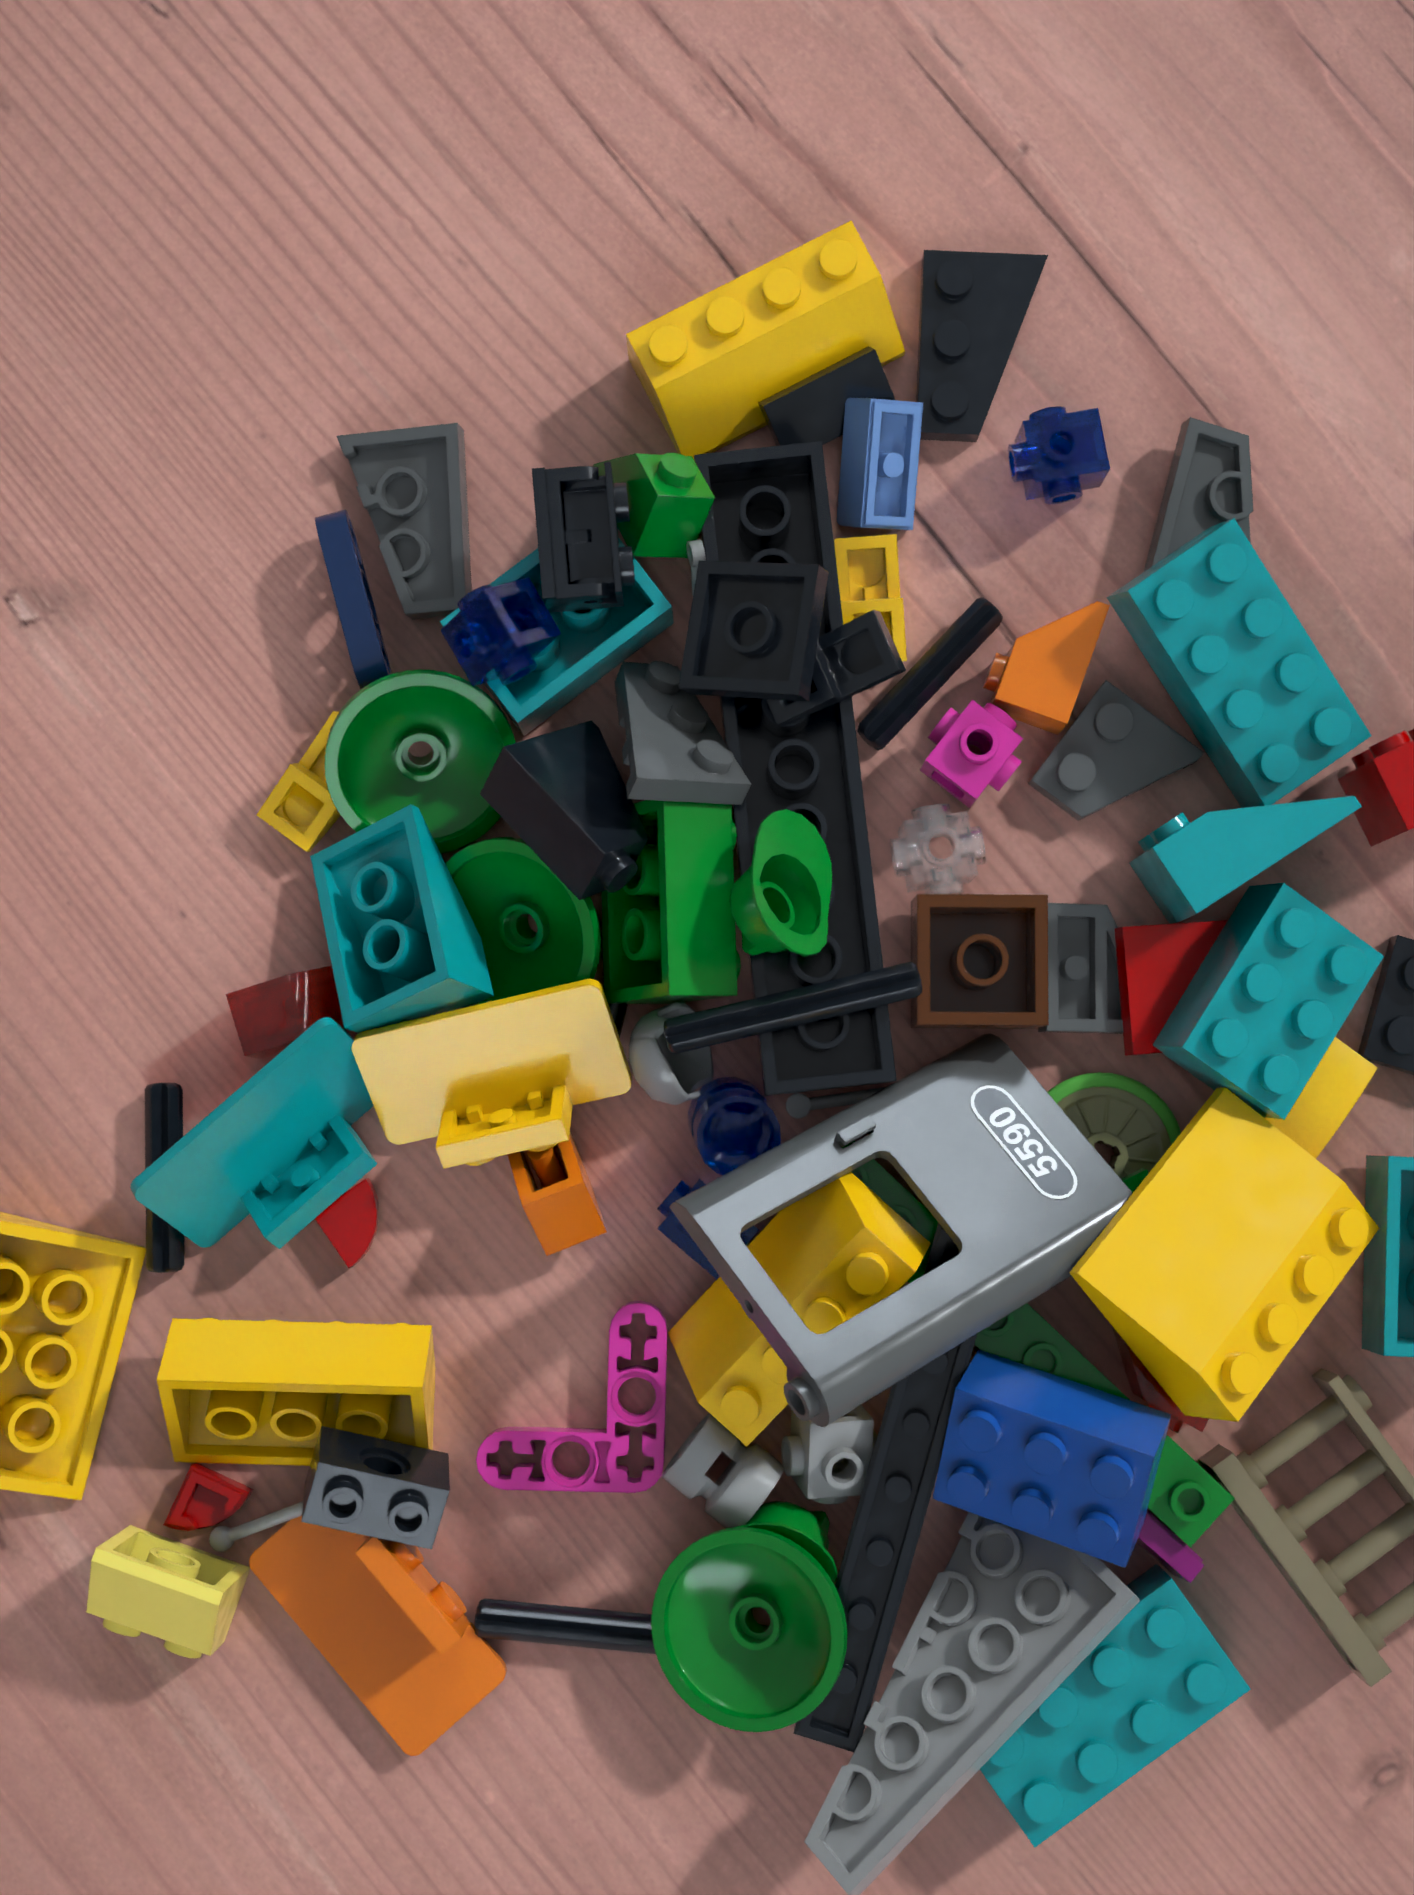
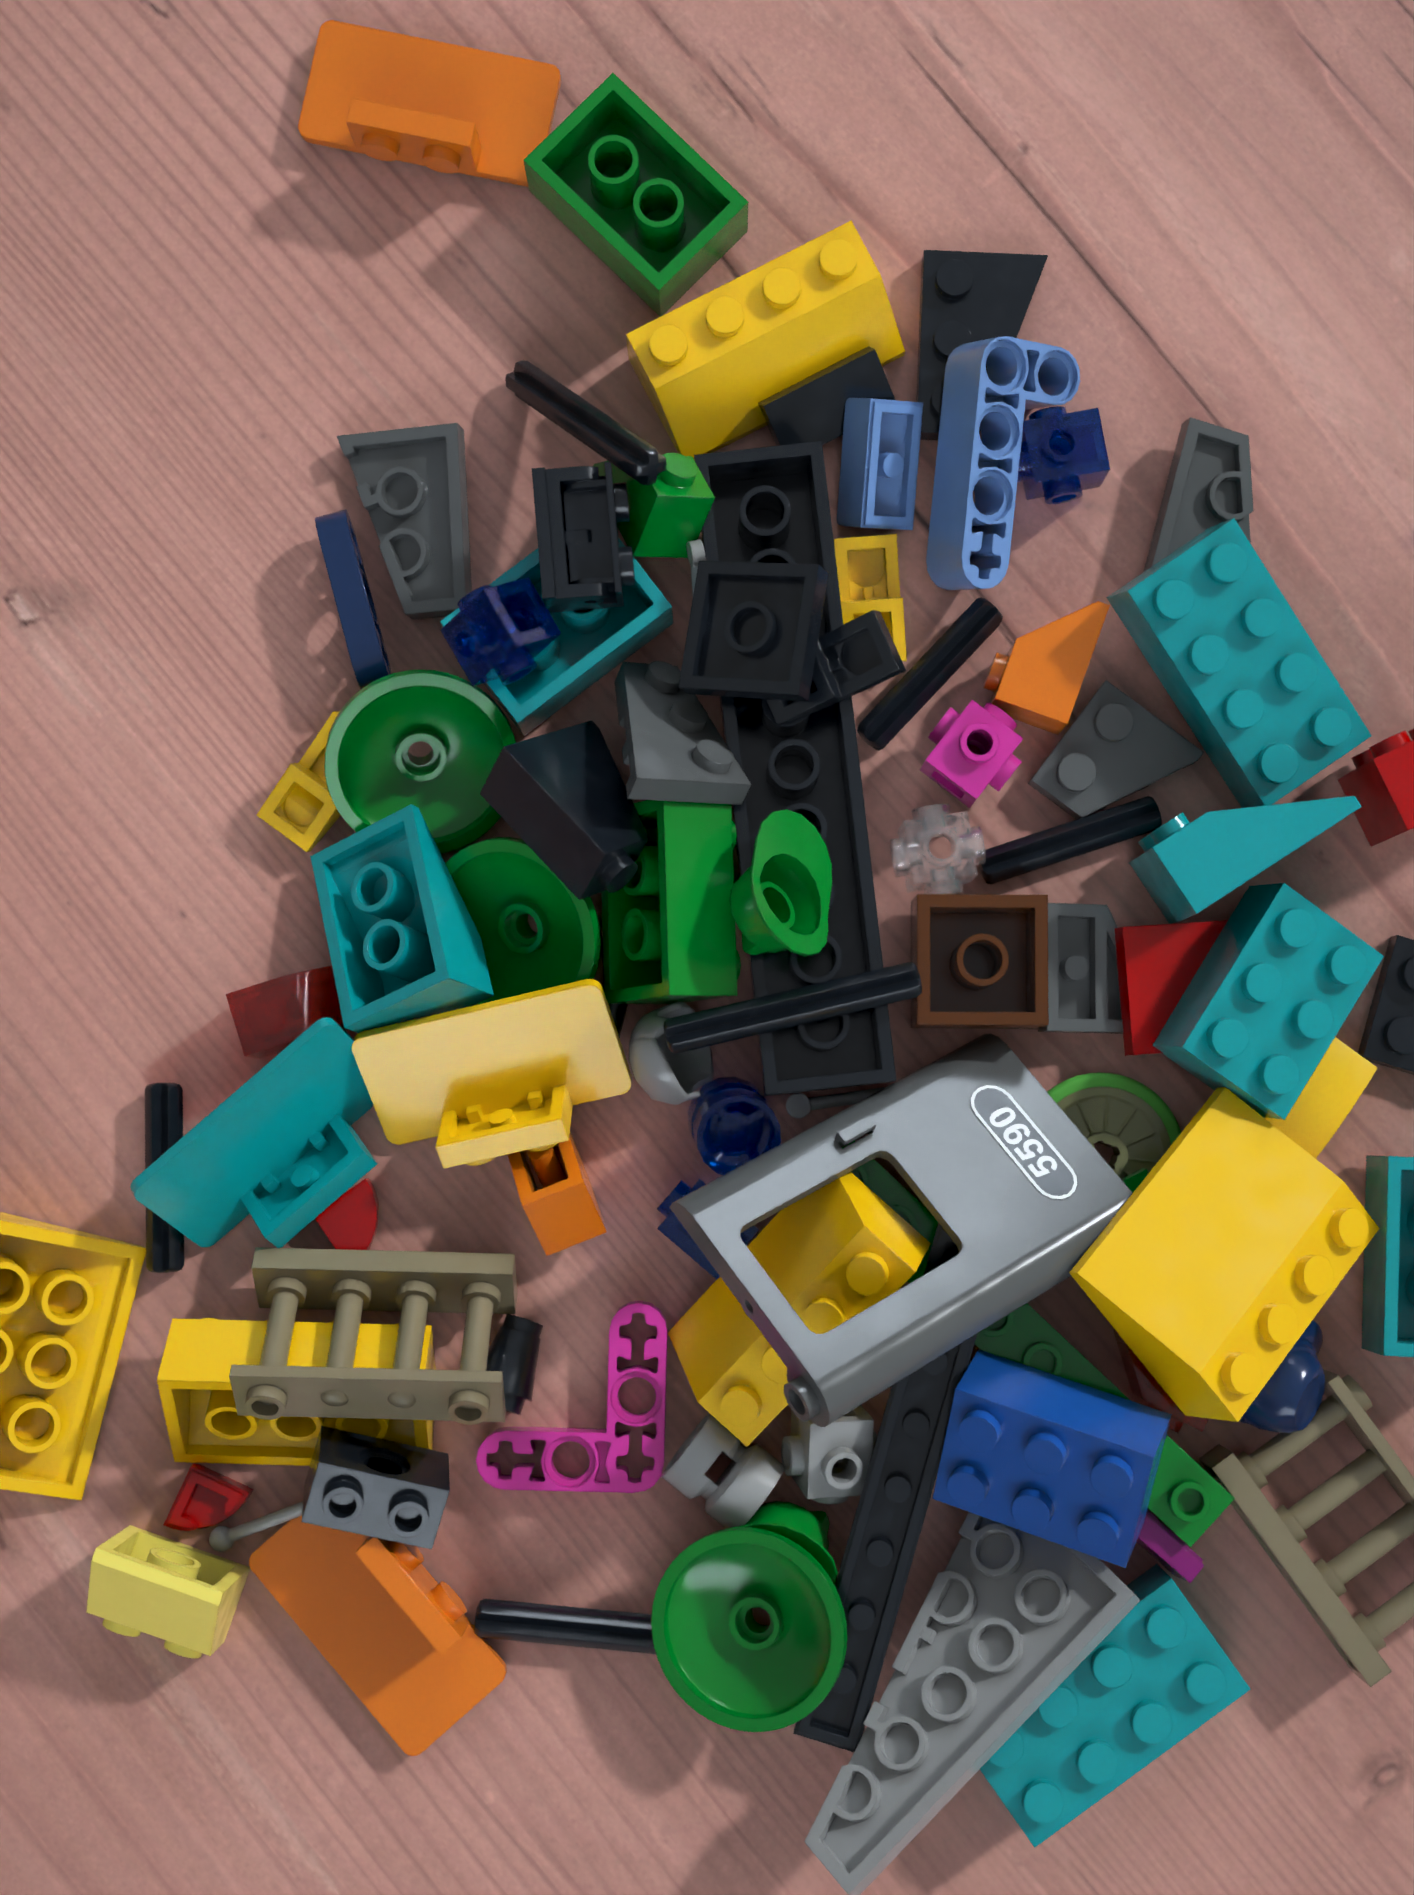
none -> dark tan fence [229,1247,517,1425]
none -> orange bracket [298,20,561,187]
none -> black cone [486,1314,543,1415]
none -> black axle [505,361,667,485]
none -> green brick [523,73,749,317]
none -> medium blue beam [926,336,1080,590]
none -> black axle [977,796,1162,884]
none -> dark blue hat [1239,1320,1326,1433]

